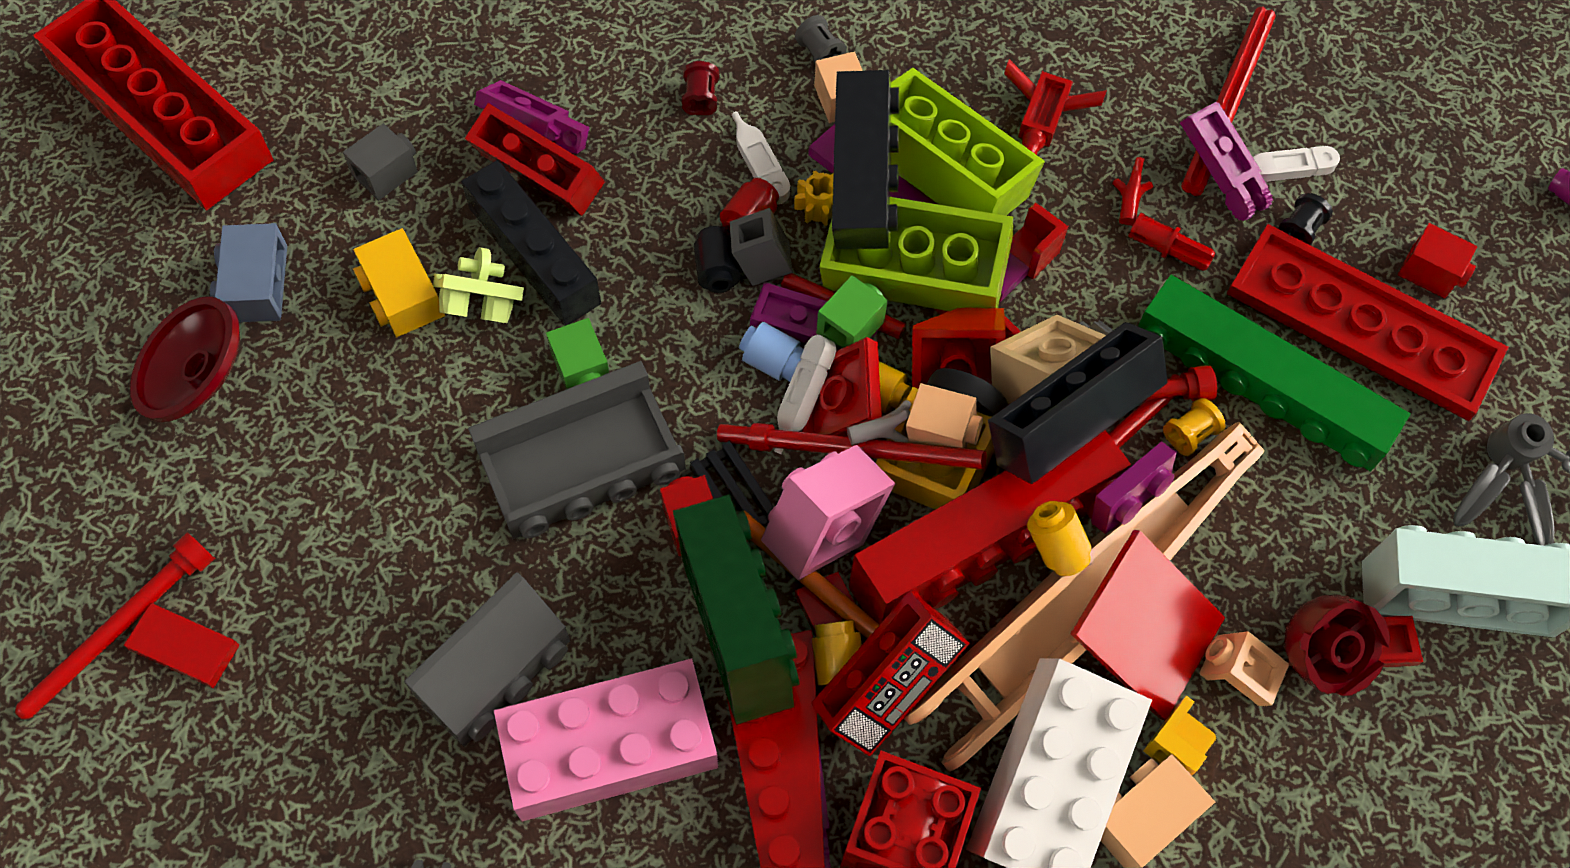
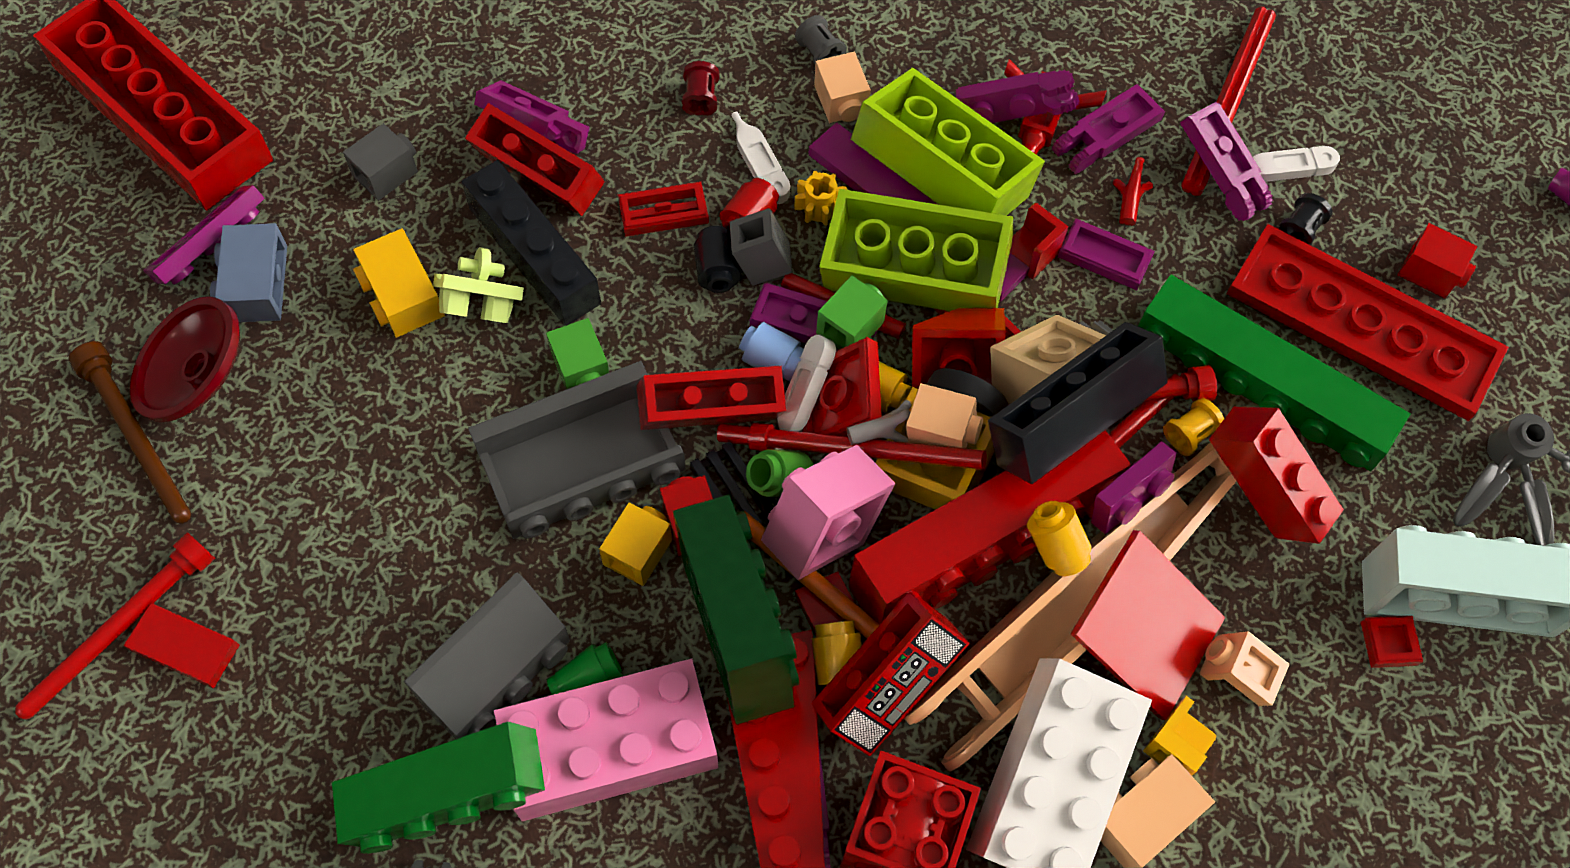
black brick [832,70,900,250] -> none
red axle [1128,213,1215,271] -> none
dark red cylinder [1284,595,1390,696] -> none
none -> reddish brown piece [68,341,191,524]
none -> magenta plate [143,185,265,285]
none -> green brick [332,722,545,854]
none -> green cone [546,642,624,695]
none -> yellow brick [599,502,672,586]
none -> red tile [618,182,709,237]
none -> red brick [636,366,786,430]
none -> bright green brick [746,449,813,497]
none -> magenta hinge [956,69,1079,123]
none -> magenta hinge [1051,84,1165,174]
none -> magenta tile [1058,218,1155,290]
none -> red brick [1209,406,1344,544]

